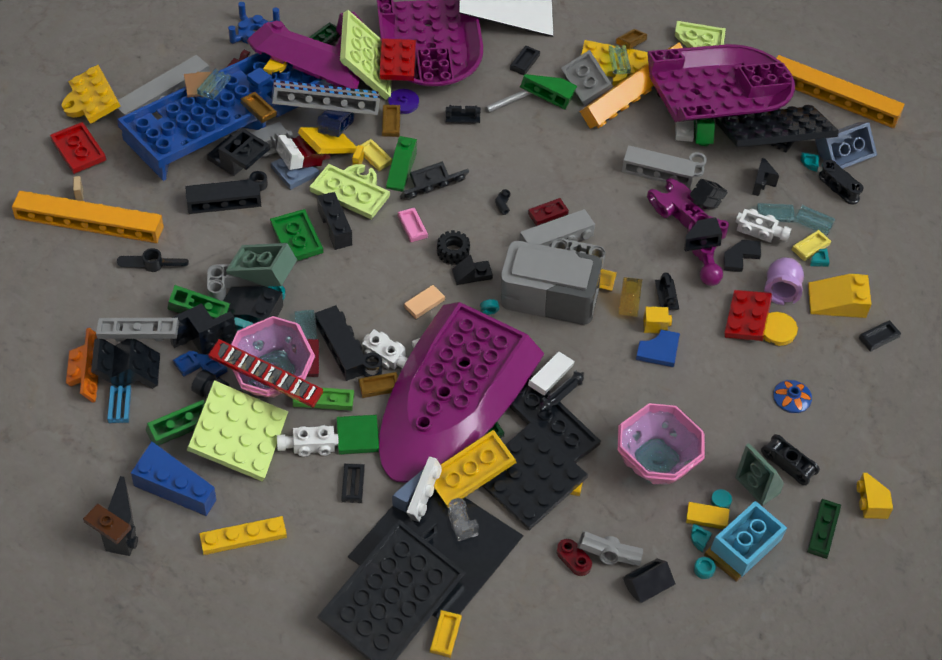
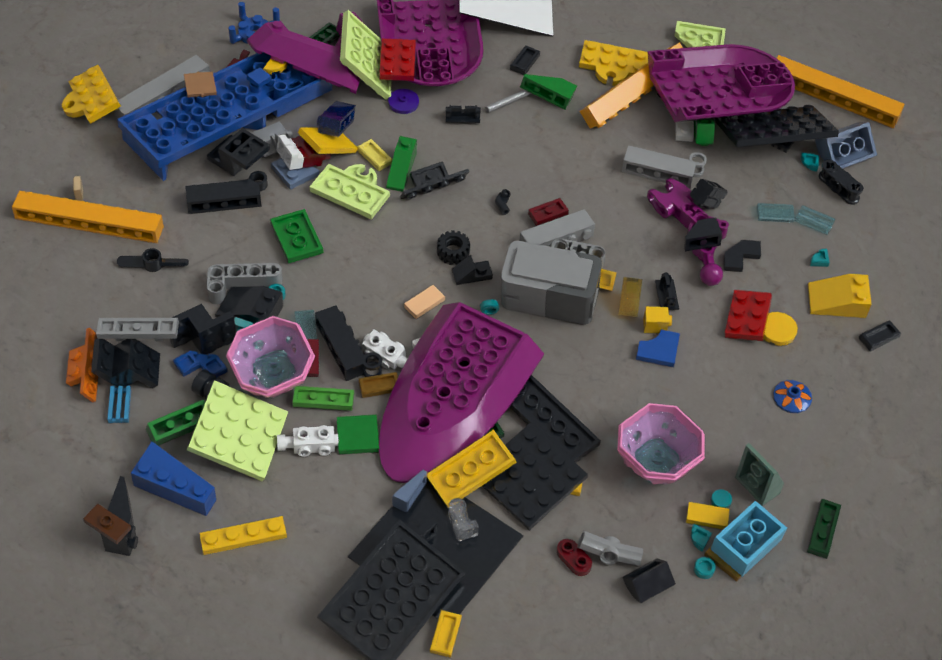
red plate [50,122,107,174] -> none
green slope [167,285,230,319] -> none
clear light blue tile [197,69,231,100] -> none
tile [209,339,324,408] -> none
sand green slope [226,243,297,286] -> none
pearl gold tile [241,92,276,123] -> none
light grey brick [272,80,380,115] -> none
black arch [317,192,352,250] -> none
black tile [341,463,365,503] -> none
yellow tile [352,145,364,165] -> none
pearl gold tile [382,105,400,137] -> none
bright pink tile [398,208,428,242] -> none
white plate [406,457,442,522] -> none
white tile [528,352,575,395] -> none
black wheel [540,370,584,413] -> none
light grey plate [561,50,613,106] -> none
clear light blue tile [608,45,631,74] -> none
pearl gold tile [615,29,648,49] -> none
white brick [736,209,792,243] -> none
black slope [752,158,779,196] -> none
black piece [761,434,820,485] -> none
lavender tile [764,257,804,305] -> none
light yellow tile [792,230,831,261] -> none
yellow slope [856,473,893,519] -> none

